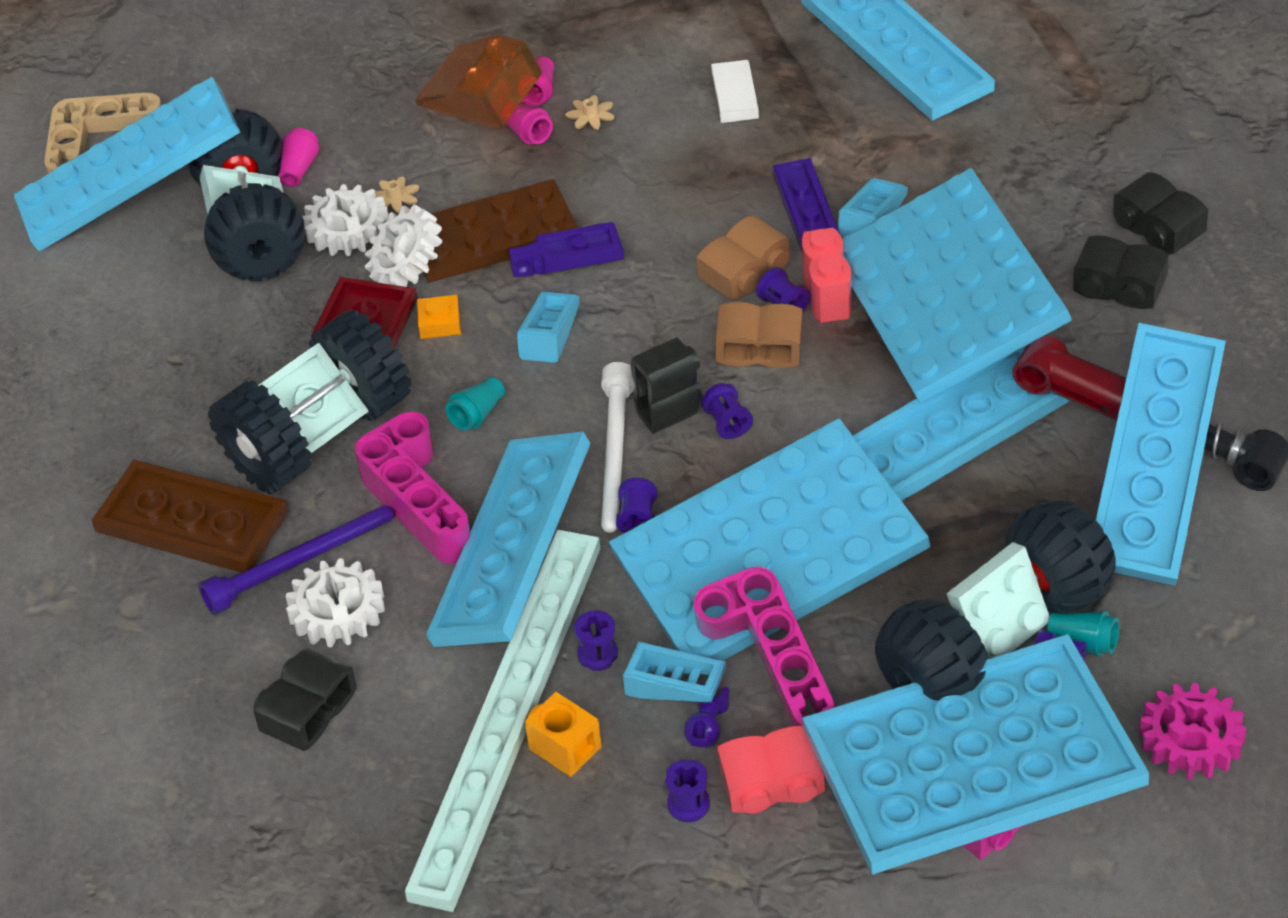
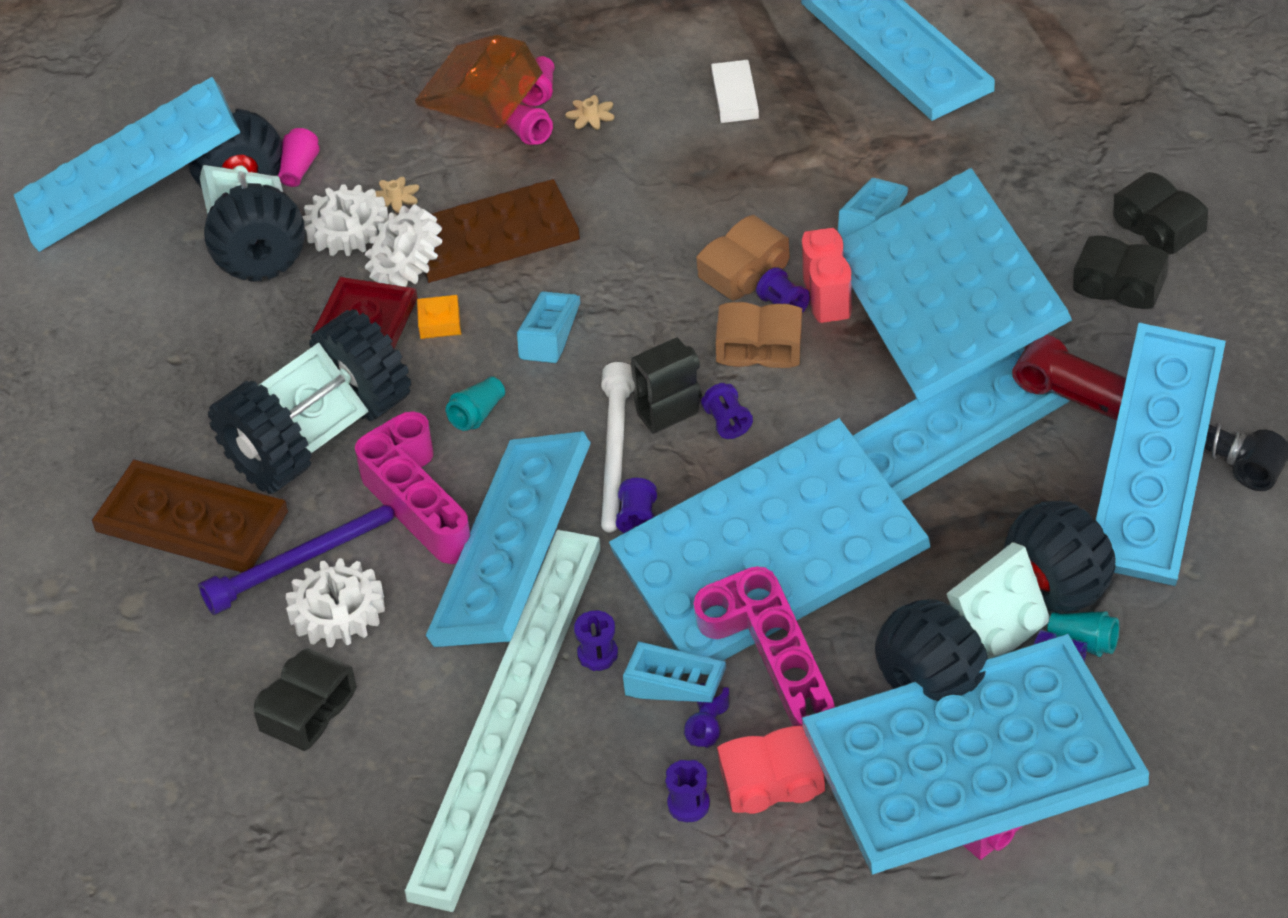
tan beam [44,93,161,174] -> none
dark purple hinge [509,222,624,277] -> none
light orange brick [525,692,602,777] -> none
dark purple tile [773,158,840,252] -> none
dark pink gear [1139,683,1246,780] -> none

